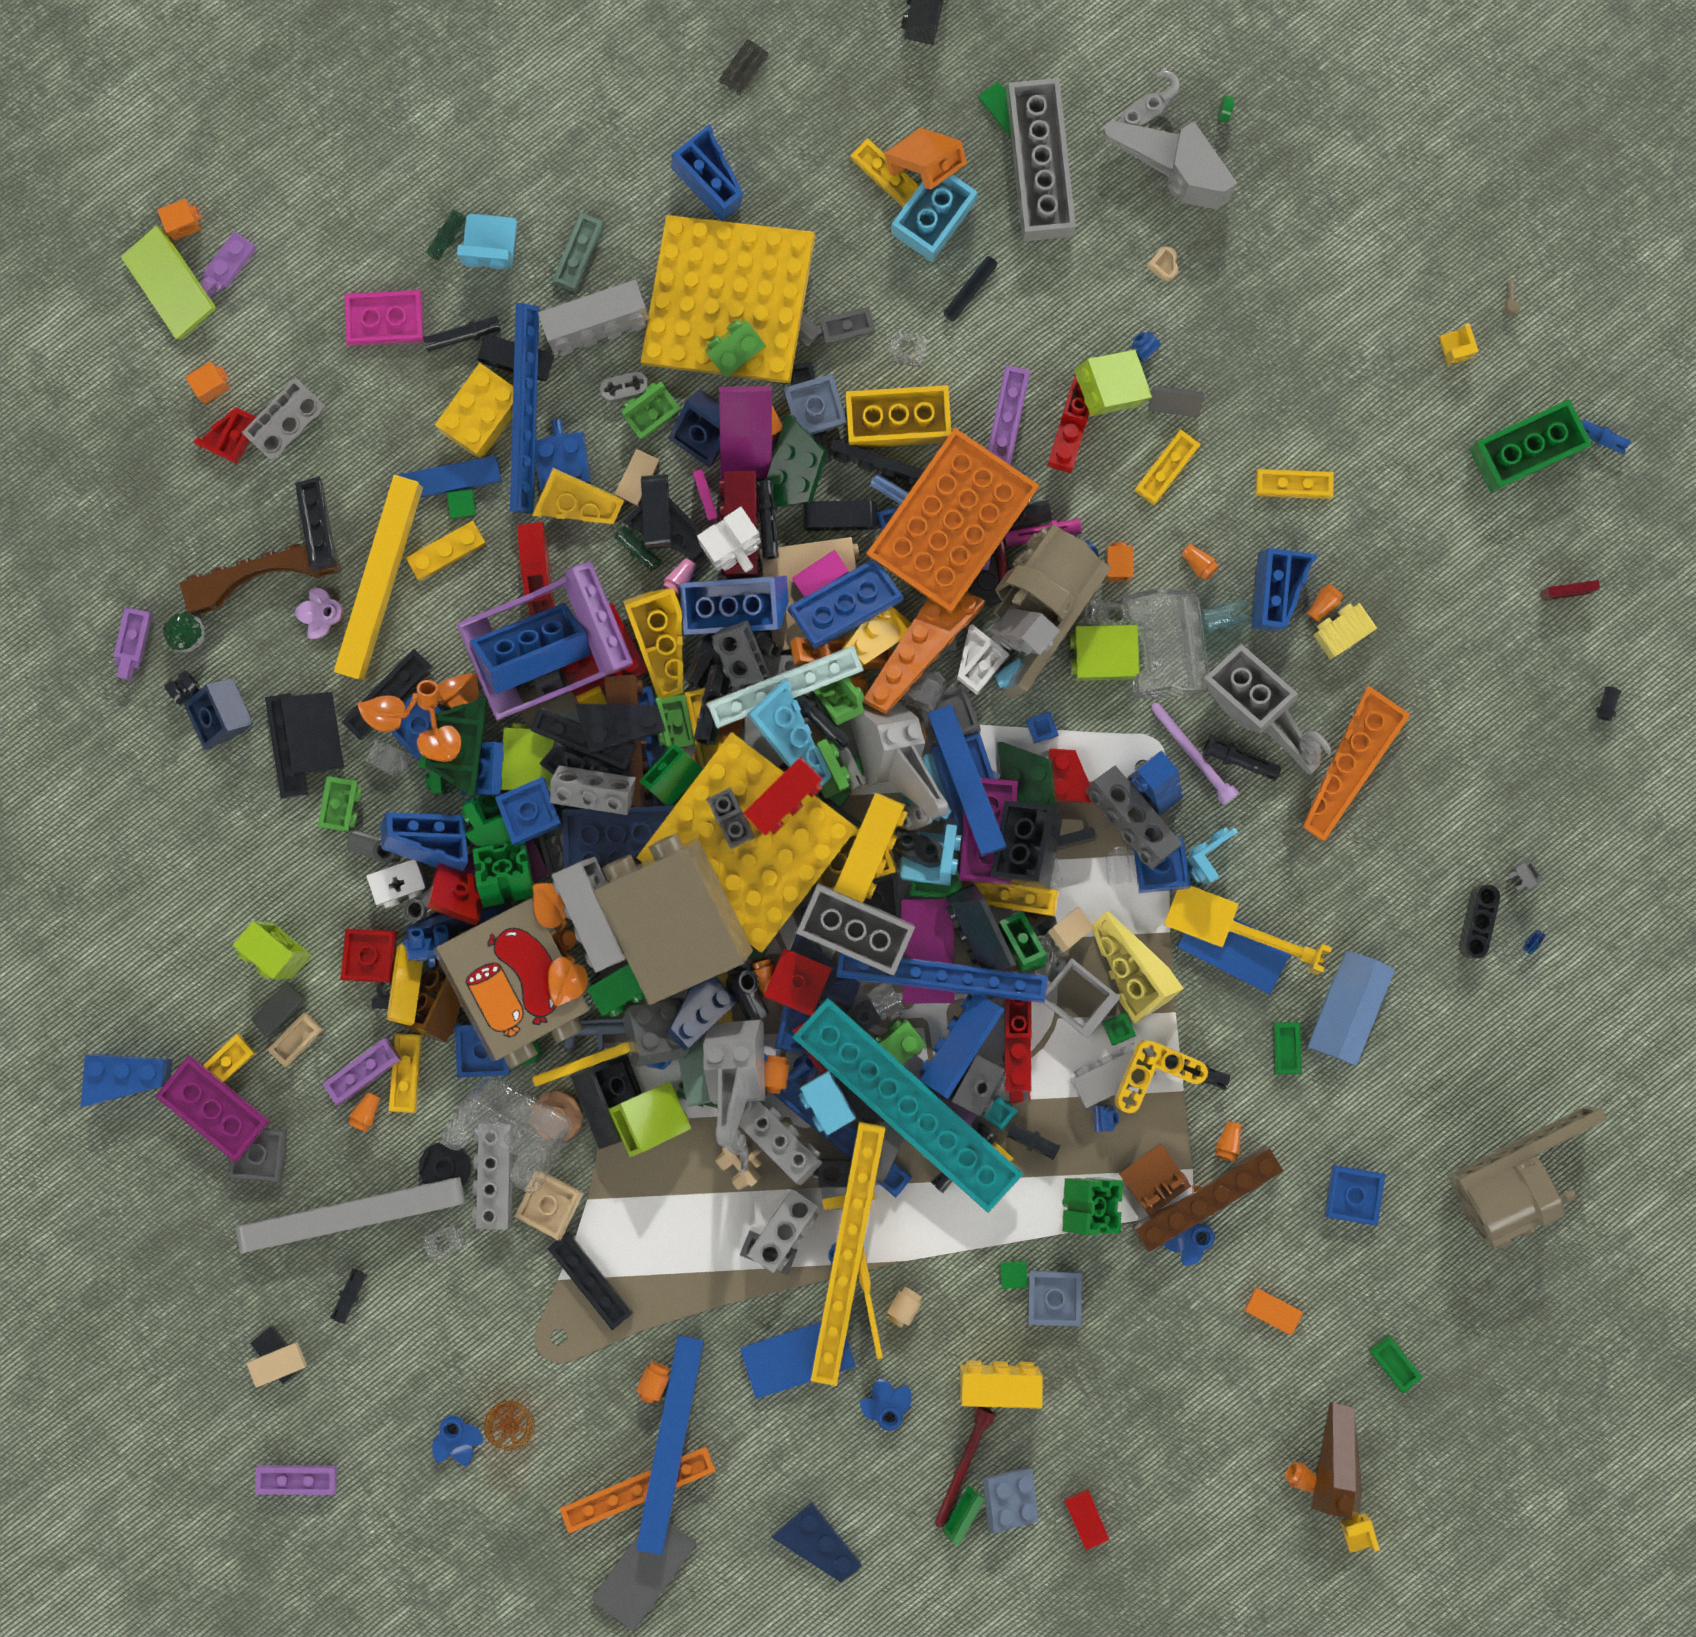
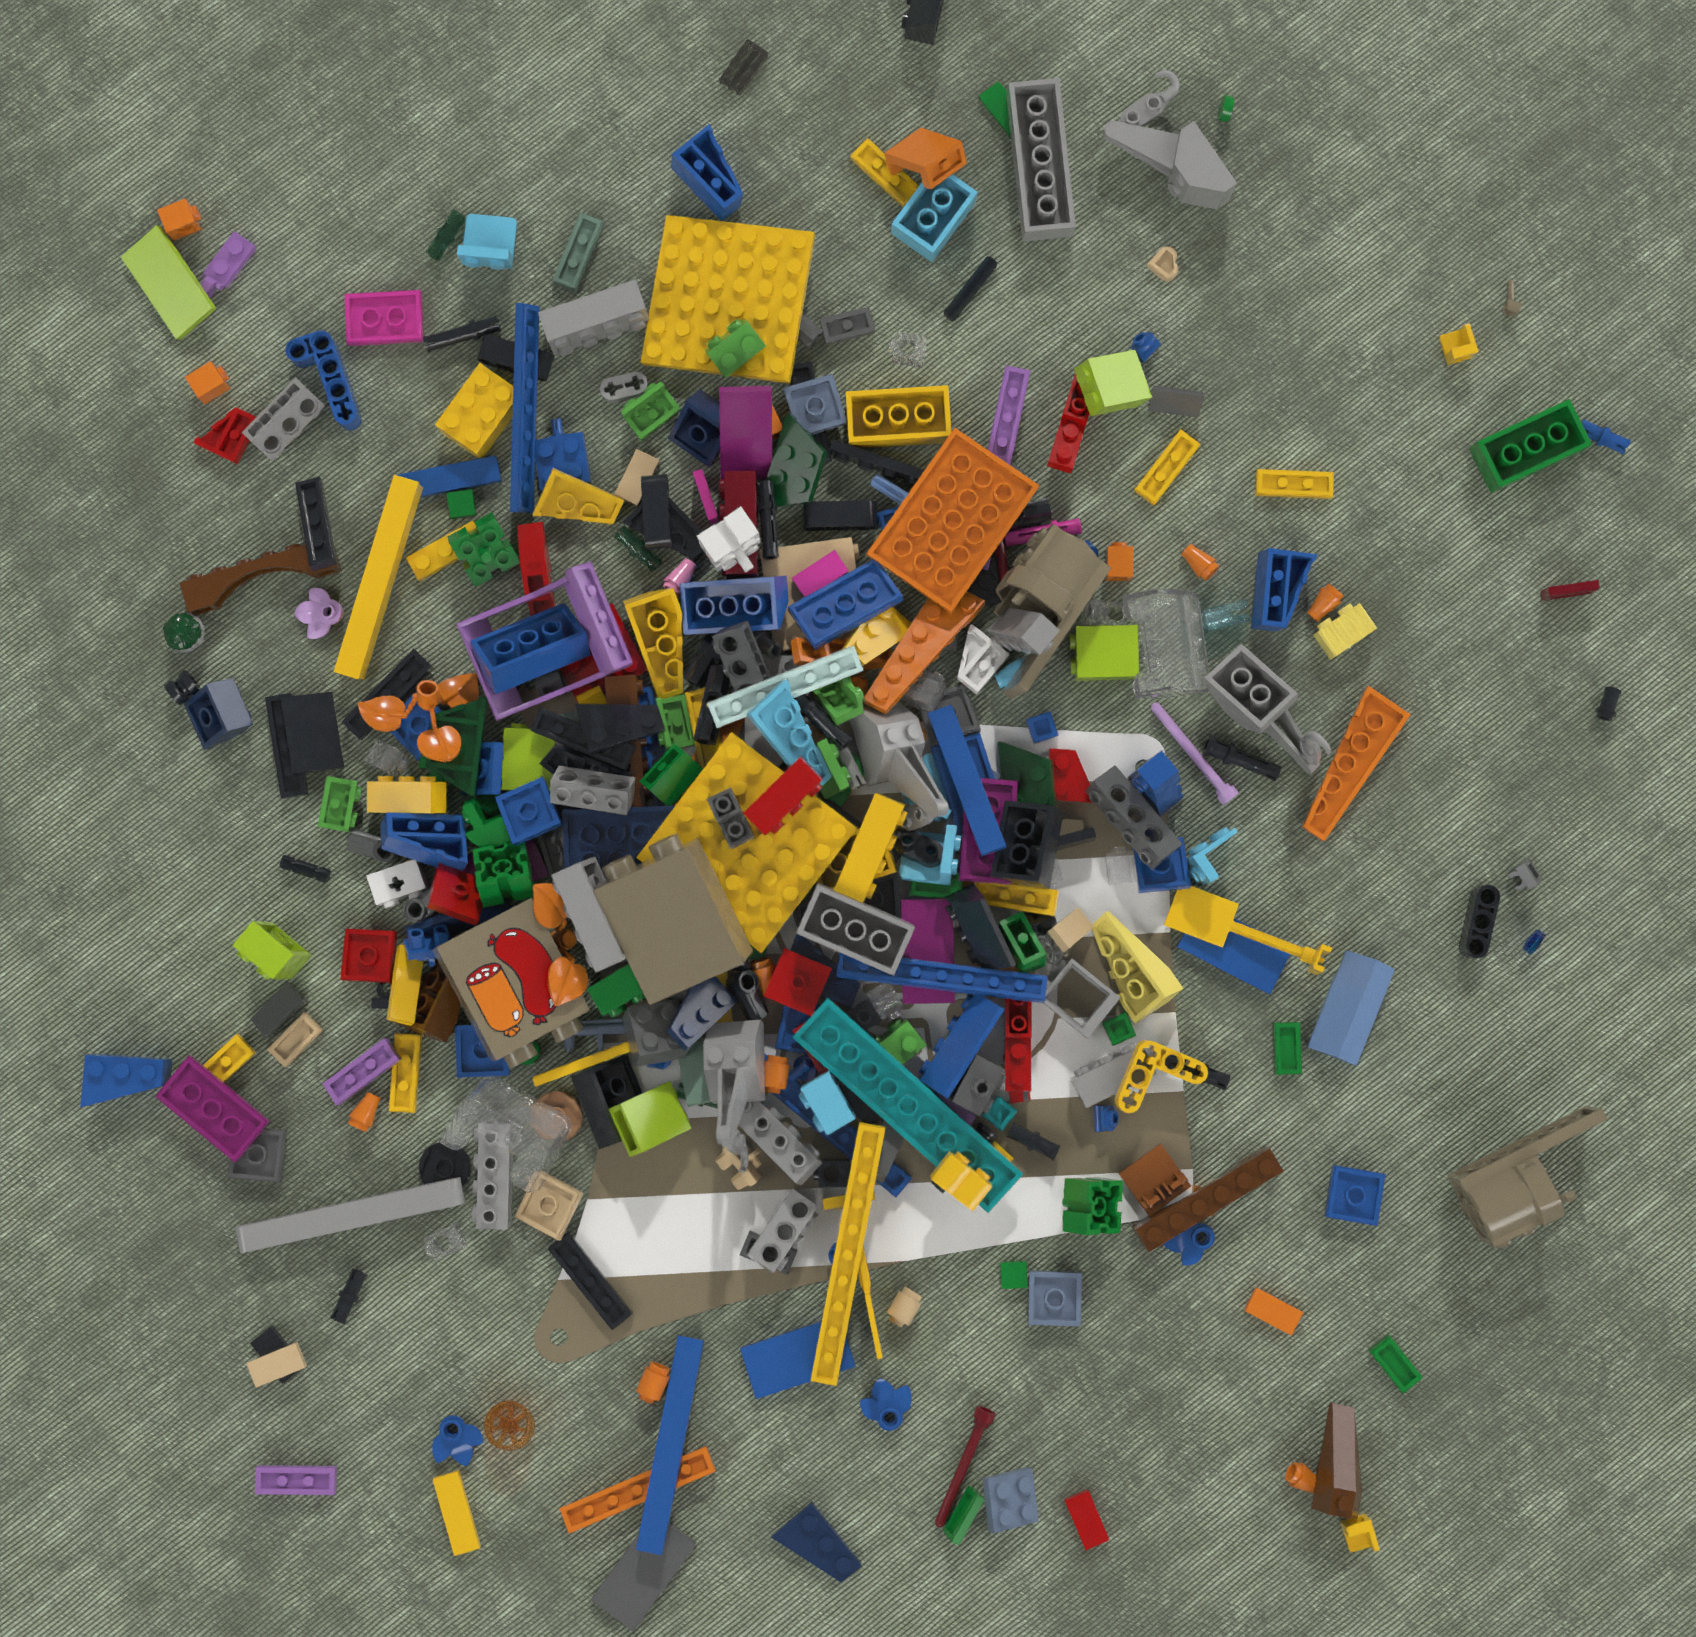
medium lavender hinge [113,607,153,681] -> none
yellow brick [959,1360,1043,1408] -> none
orange cone [1214,1121,1242,1162] -> none
none -> black axle [279,855,331,883]
none -> blue beam [285,330,362,431]
none -> yellow brick [367,776,446,813]
none -> yellow tile [433,1470,481,1556]
none -> green brick [447,512,520,587]
none -> yellow brick [930,1151,993,1211]

